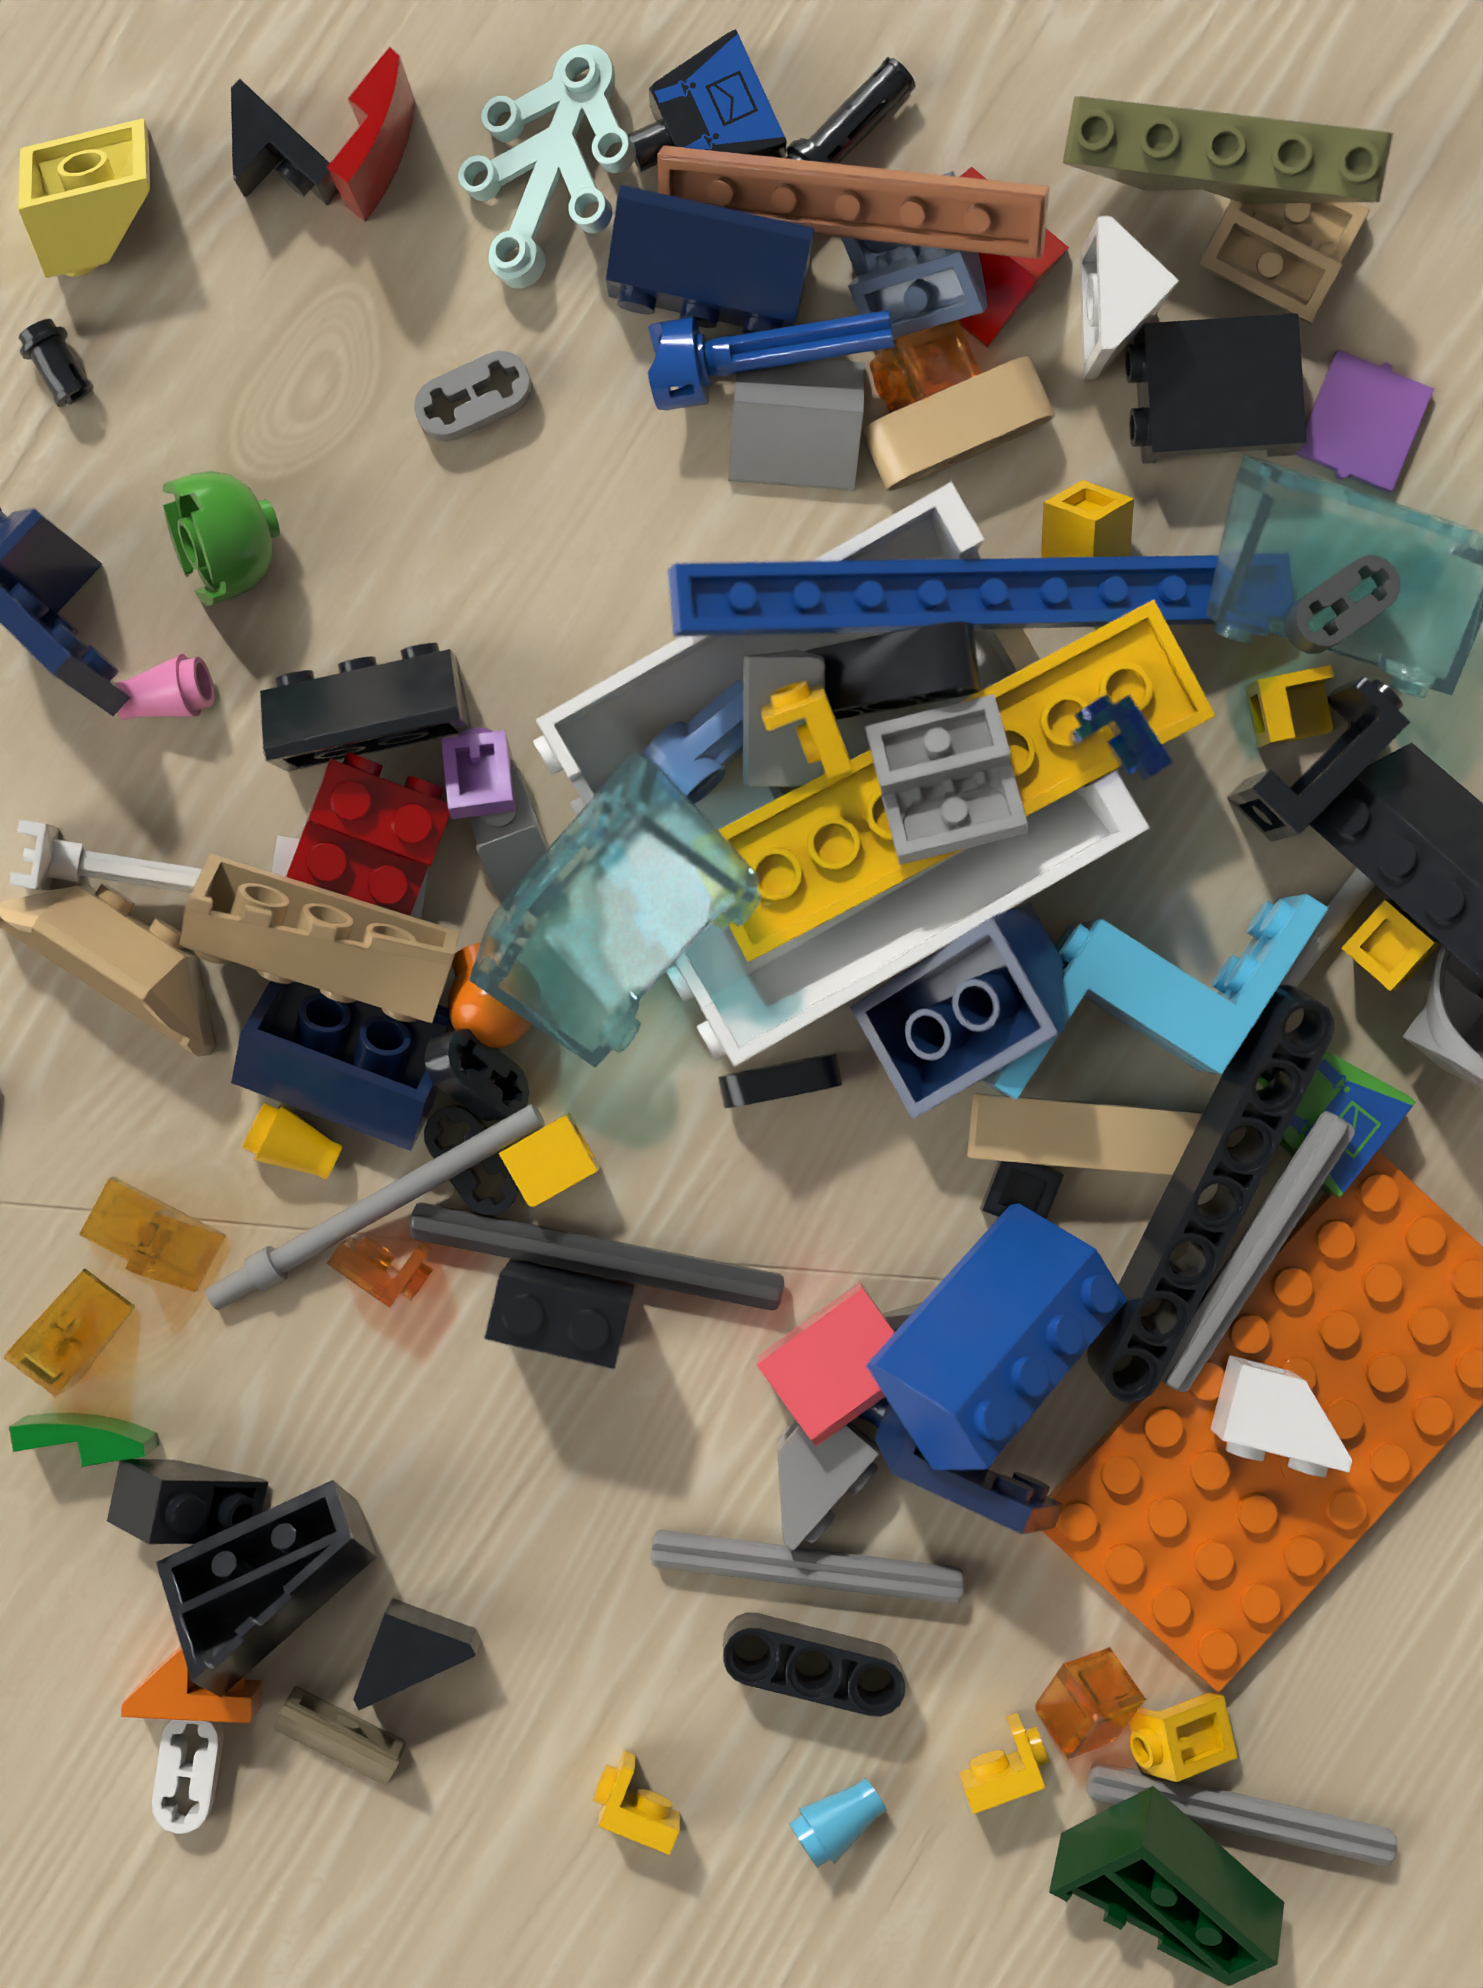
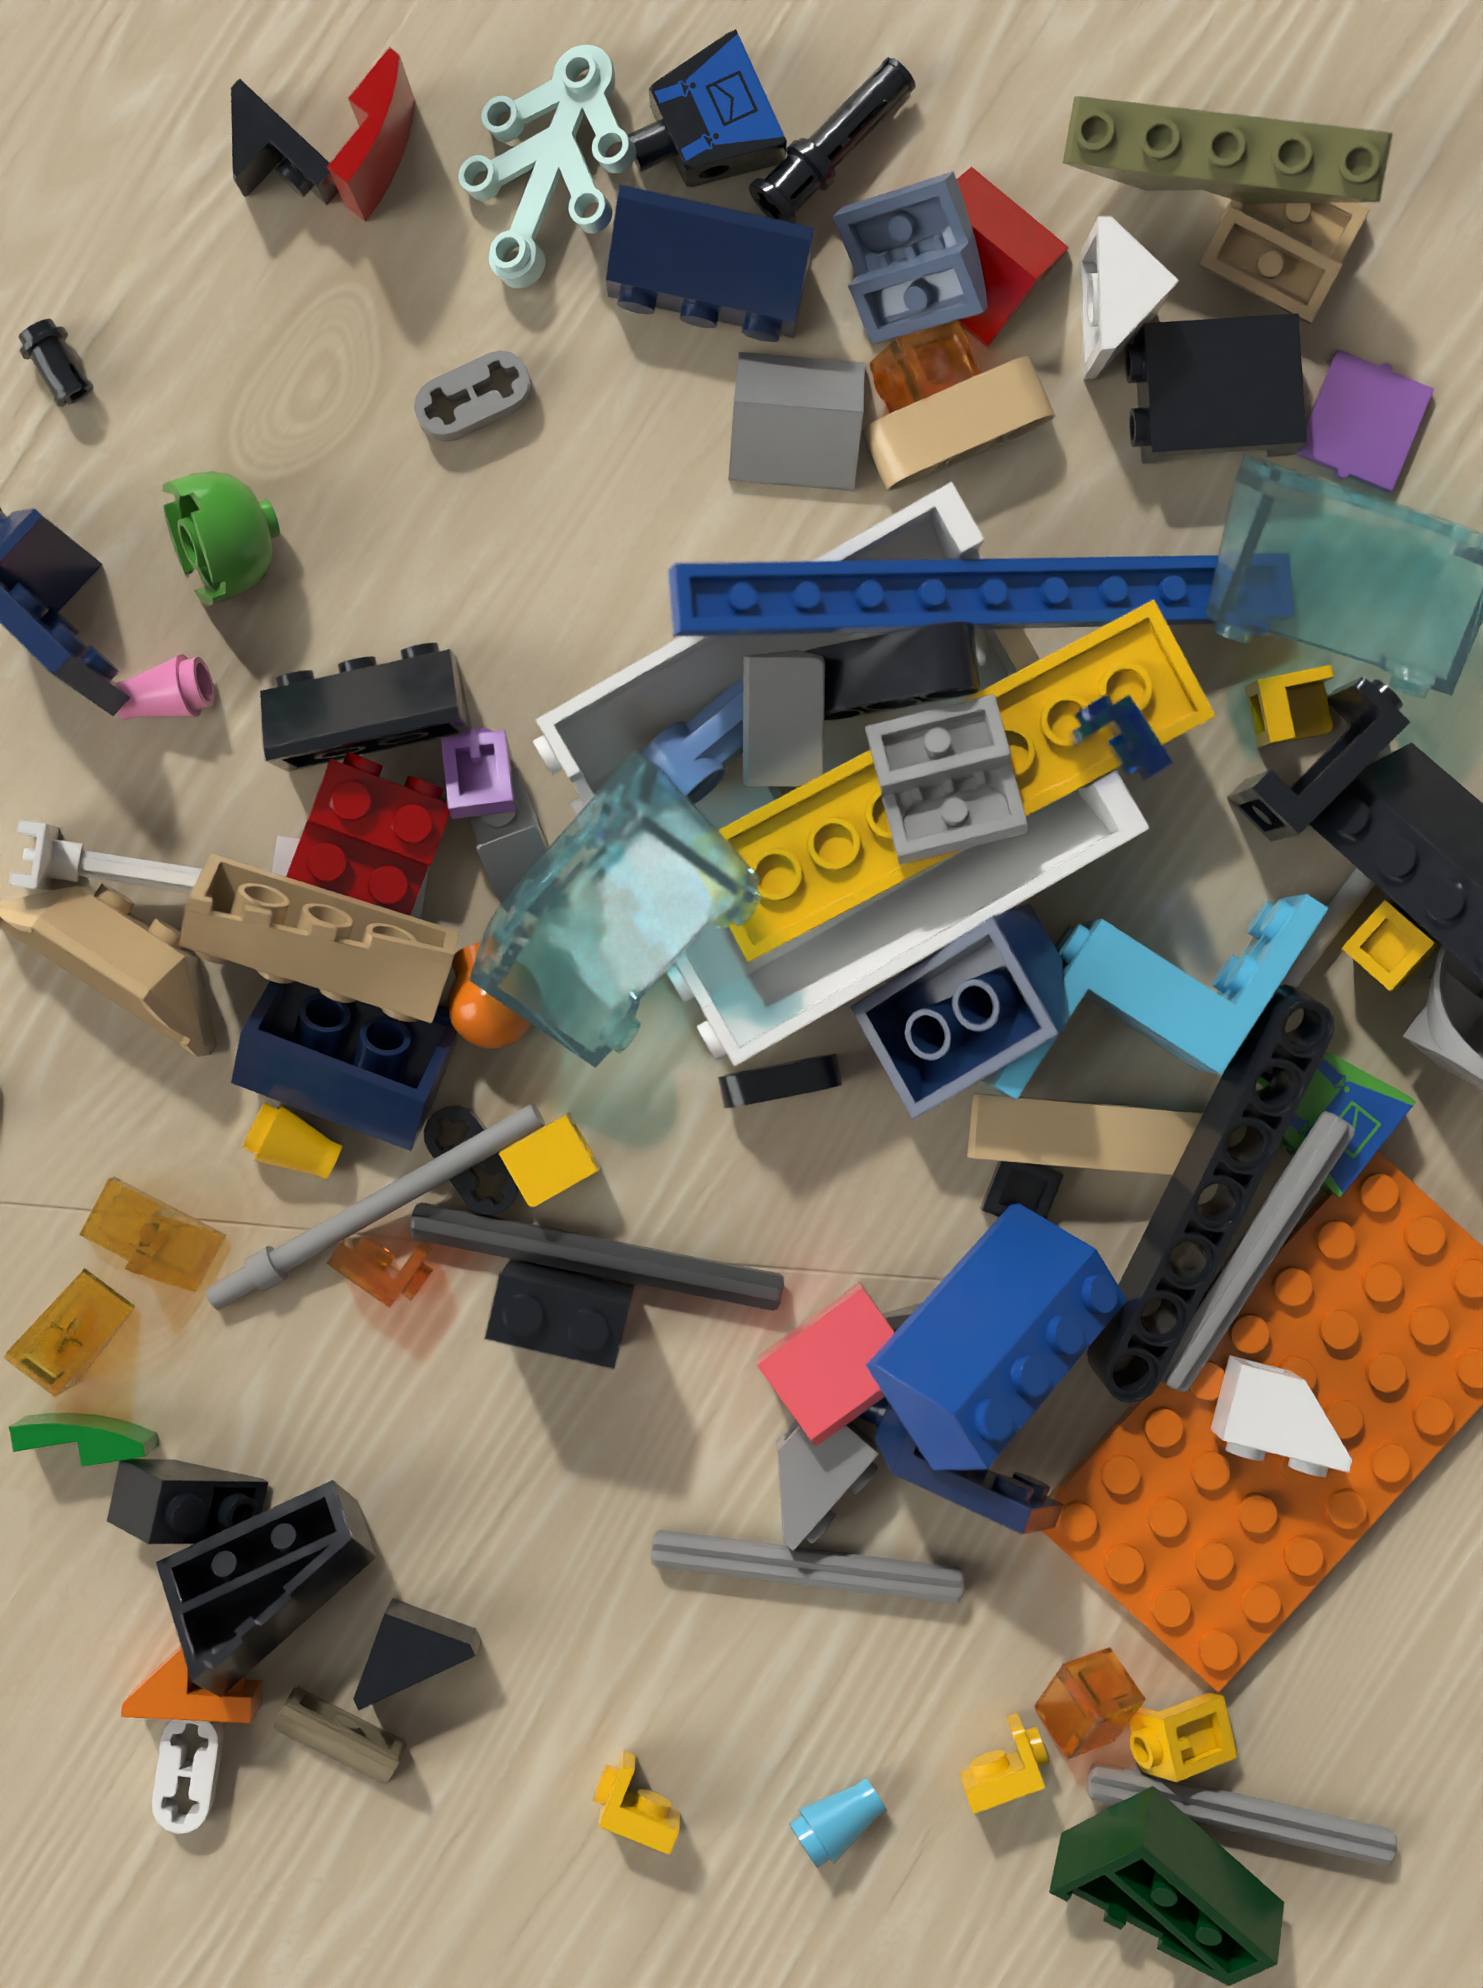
light yellow slope [18,118,150,278] -> none
black beam [424,1029,529,1121] -> none
blue piece [648,310,895,411] -> none
nougat tile [658,146,1050,259] -> none
black beam [723,1612,905,1717] -> none
yellow bracket [760,681,853,779] -> none
yellow panel [1041,480,1134,558] -> none
dark grey beam [1284,555,1400,654] -> none

